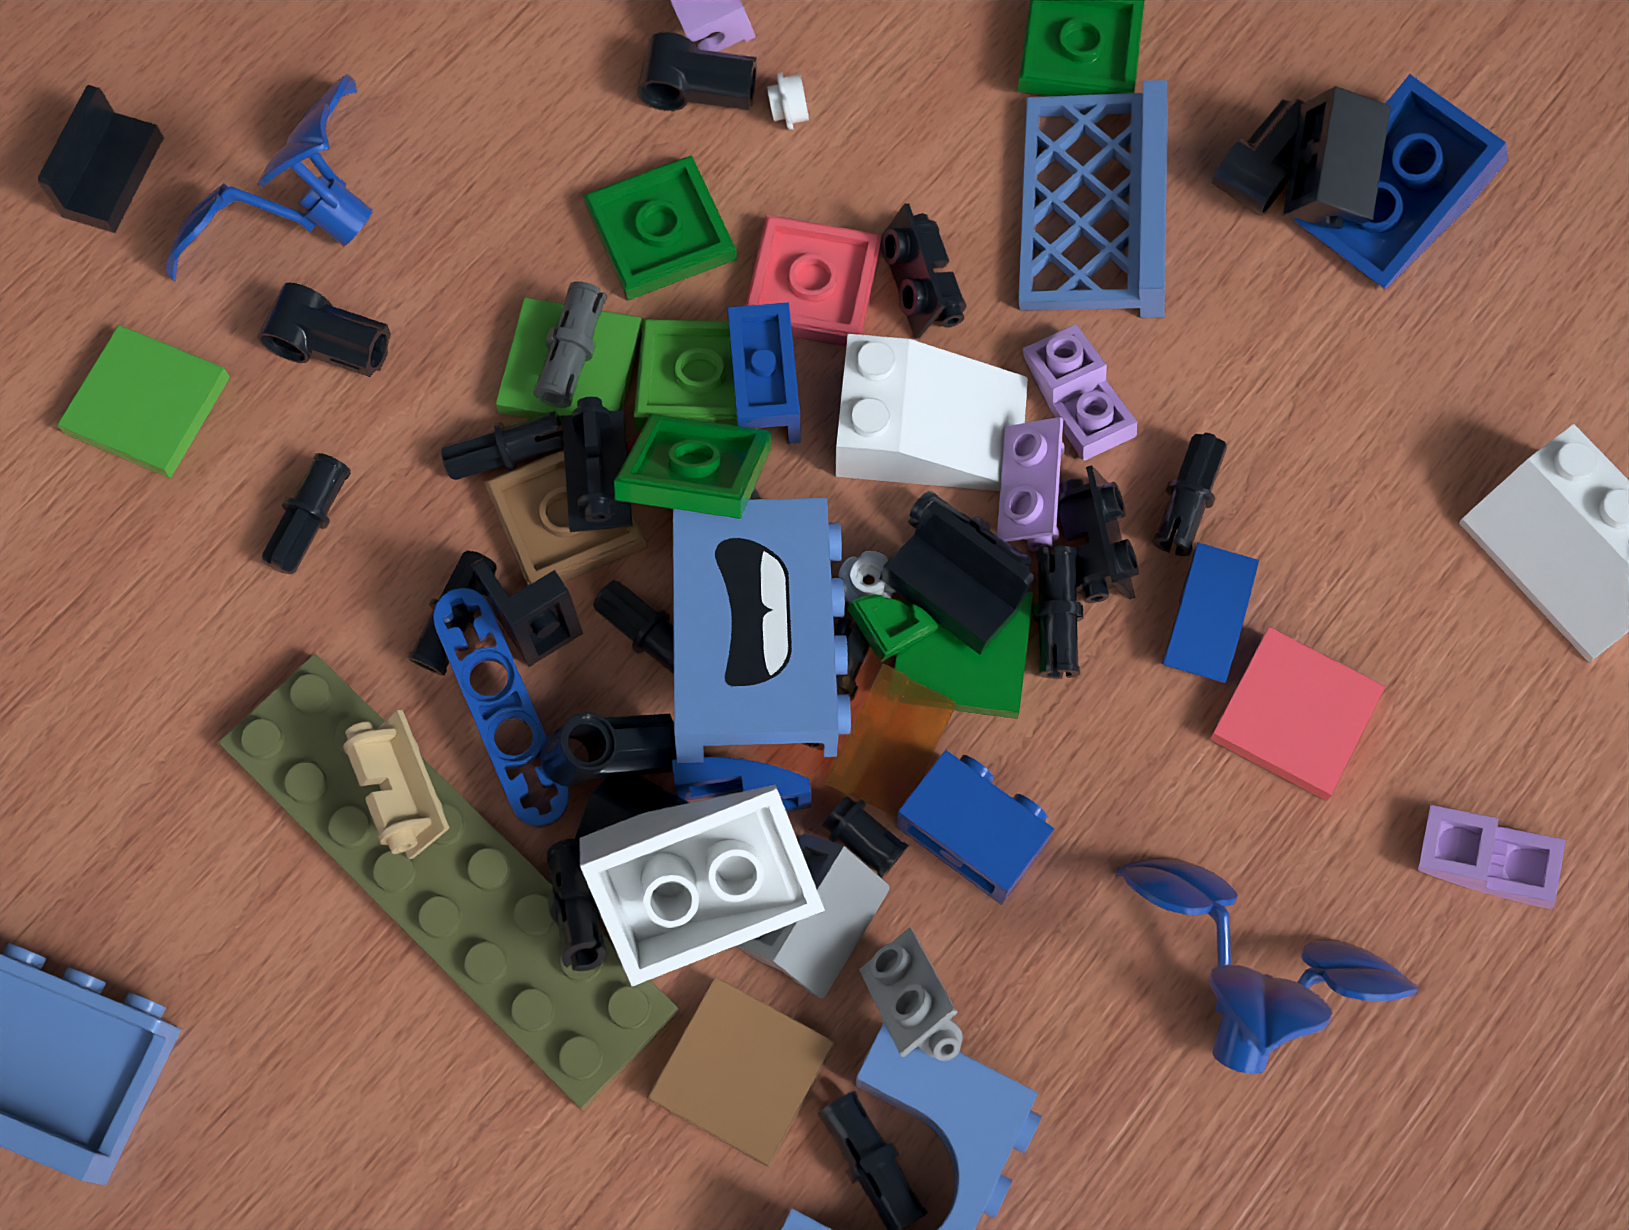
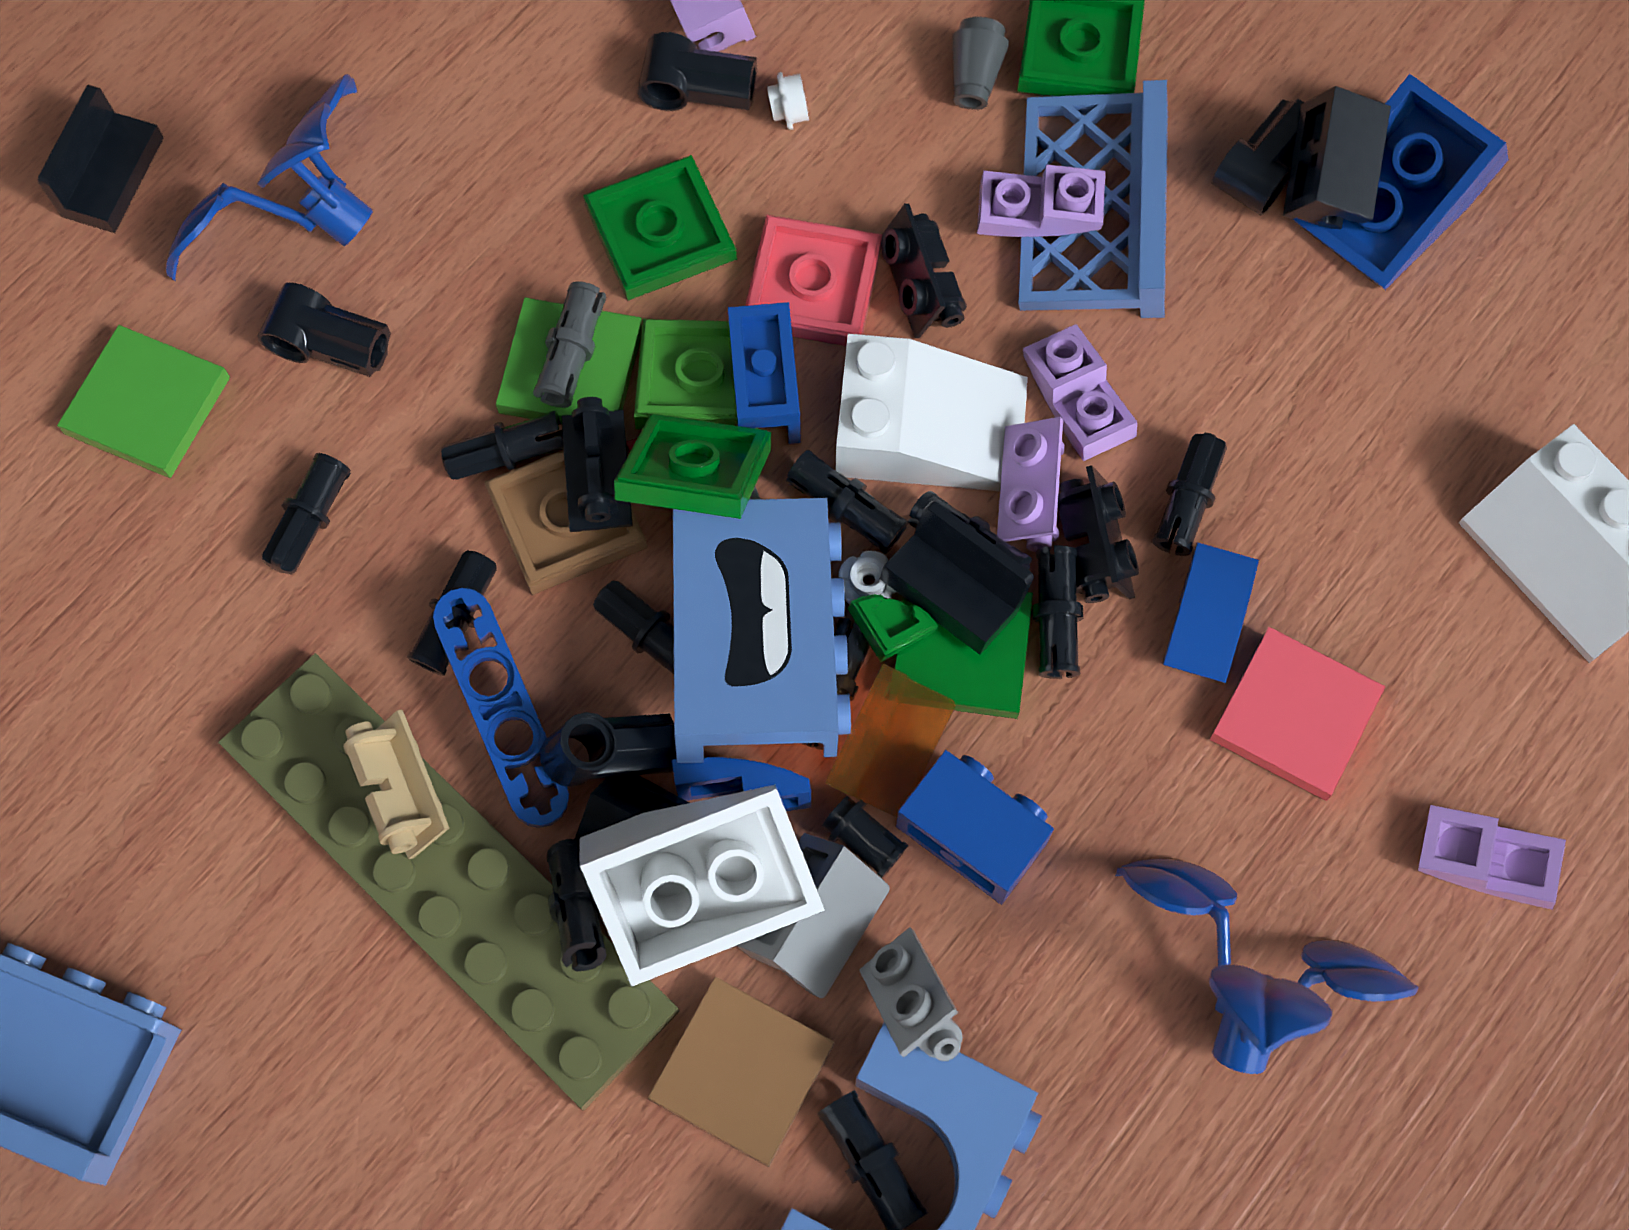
black panel [471,558,583,667] -> none
none -> black pin [785,449,909,554]
none -> dark grey cone [952,17,1009,110]
none -> lavender slope [977,164,1105,237]

